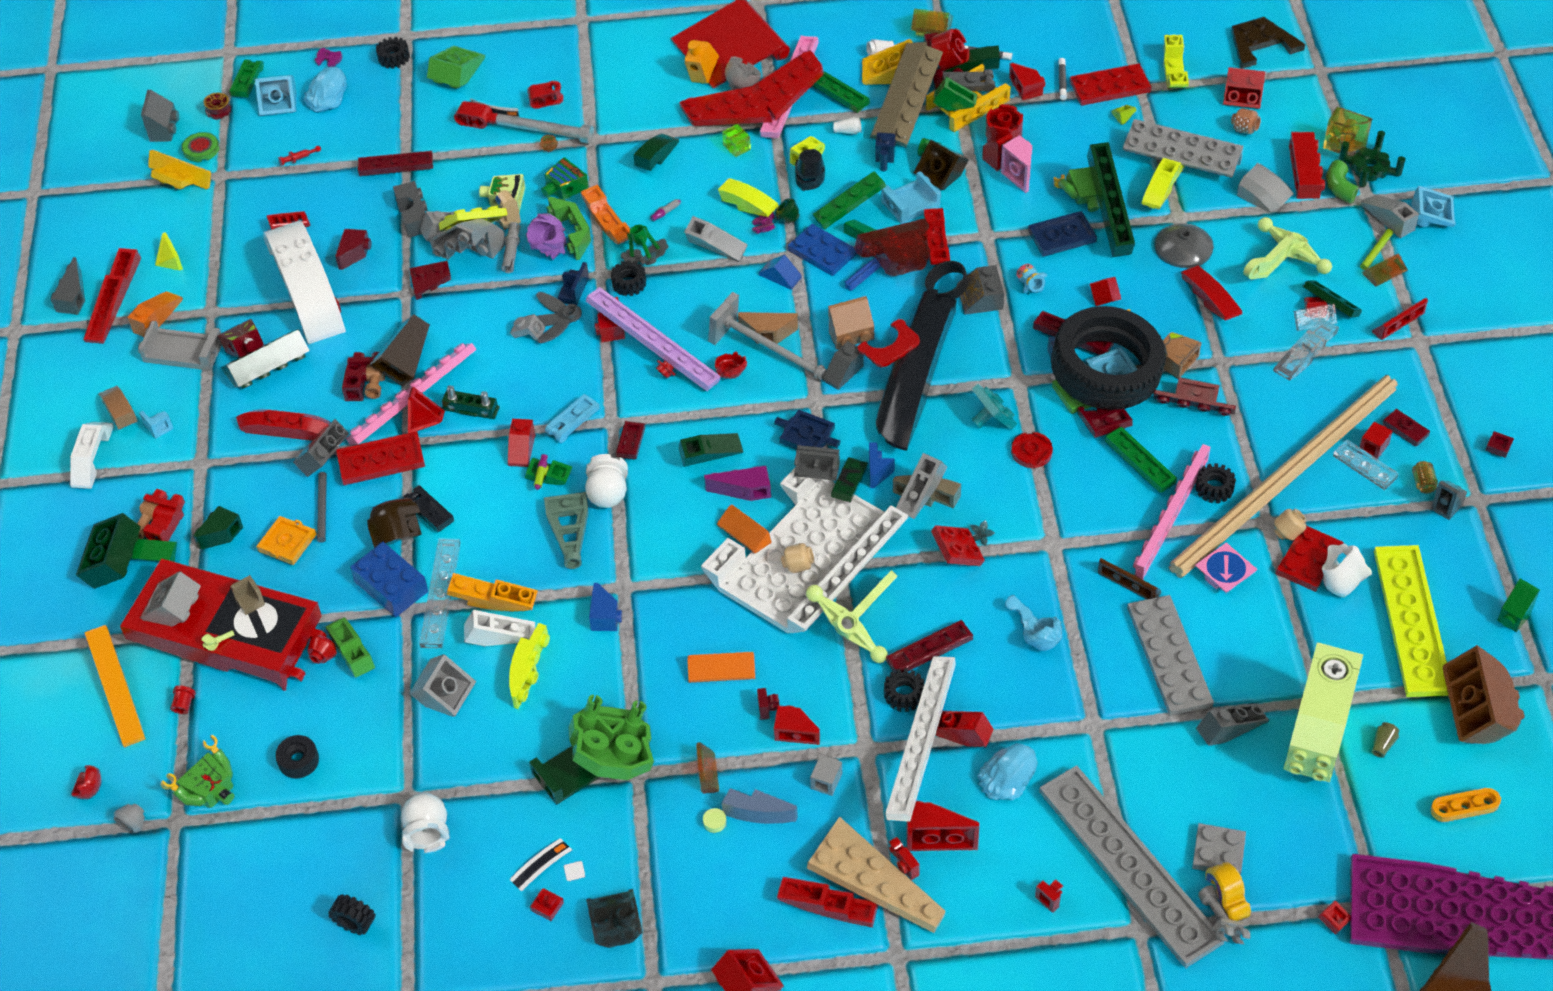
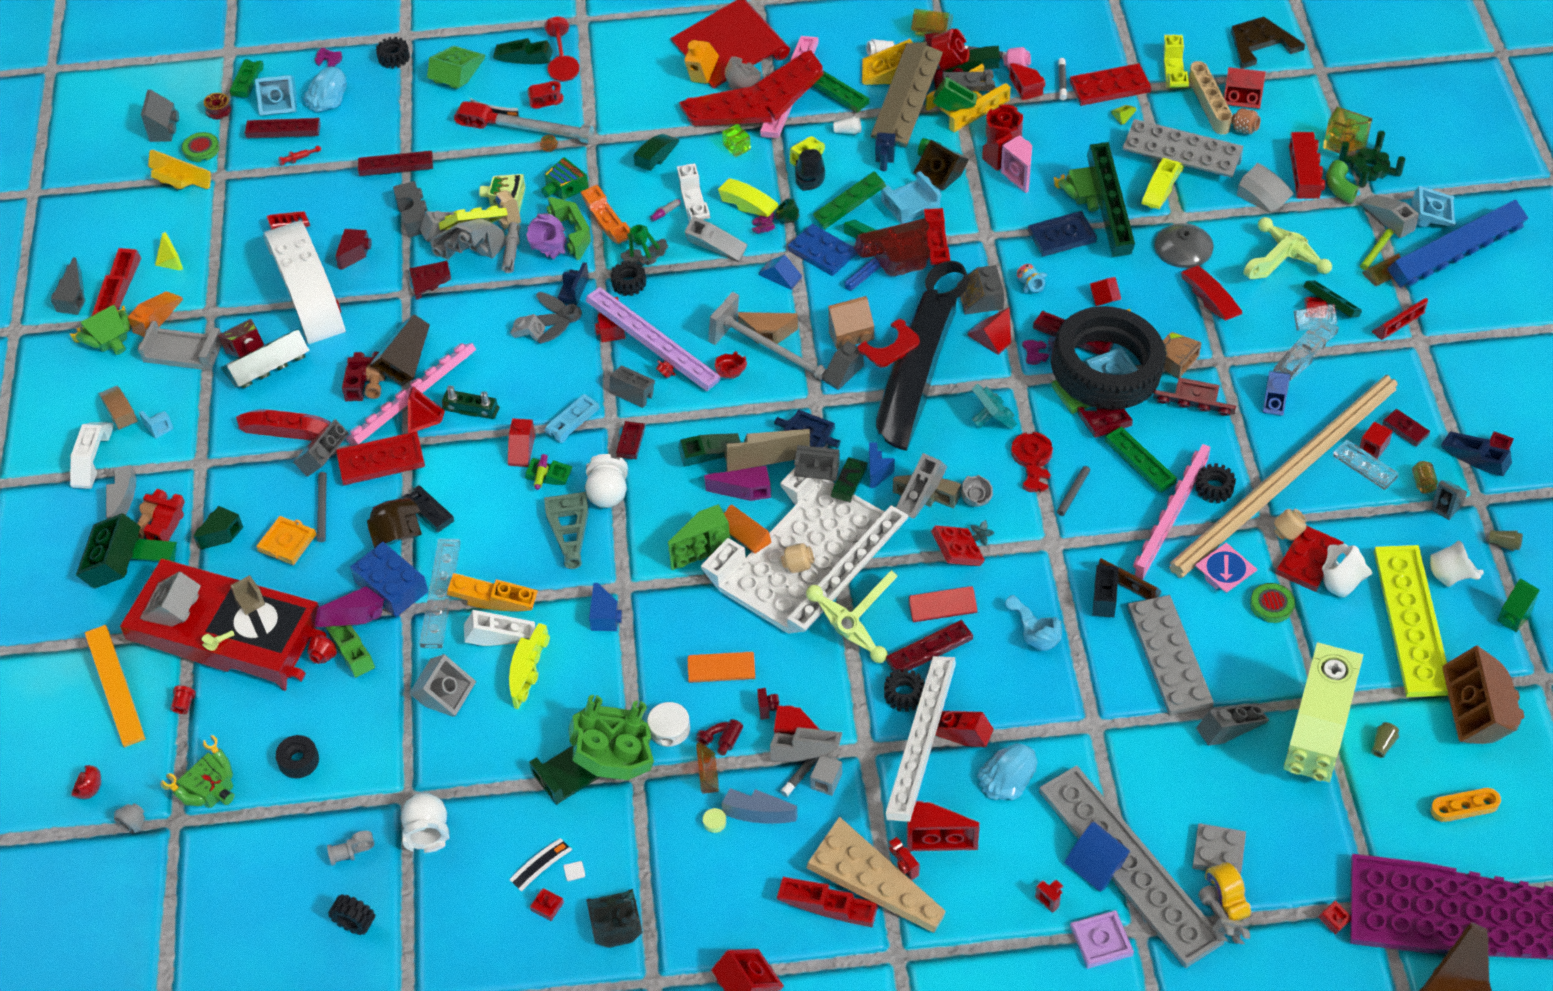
none -> bright green torso [70,305,130,355]
none -> light grey slope [106,465,136,519]
none -> dark red plate [245,118,321,138]
none -> magenta slope [315,586,384,627]
none -> light grey connector [327,831,374,865]
none -> dark green slope [493,38,553,64]
none -> red piece [544,16,580,82]
none -> dark grey hinge [609,365,655,408]
none -> white head [647,702,690,747]
none -> bright green slope [668,504,730,570]
none -> white slope [677,164,710,222]
none -> dark red plant [696,719,744,756]
none -> dark tan slope [724,429,810,472]
none -> light grey slope [770,727,842,761]
none -> dark grey bar [780,756,820,797]
none -> slope [909,586,977,622]
none -> light grey hair [961,475,993,507]
none -> red slope [968,307,1011,355]
none -> bright pink head [1003,47,1031,69]
none -> magenta piece [1022,340,1049,365]
none -> red piece [1022,465,1051,492]
none -> dark grey piece [1057,466,1090,516]
none -> blue slope [1064,822,1130,892]
none -> lavender tile [1070,910,1134,969]
none -> black brick [1092,565,1119,617]
none -> tan beam [1189,61,1232,135]
none -> tile [1250,583,1295,623]
none -> blue slope [1263,370,1290,415]
none -> blue brick [1388,199,1529,288]
none -> white piece [1430,541,1484,587]
none -> dark blue slope [1441,431,1512,476]
none -> olive cone [1489,530,1523,552]

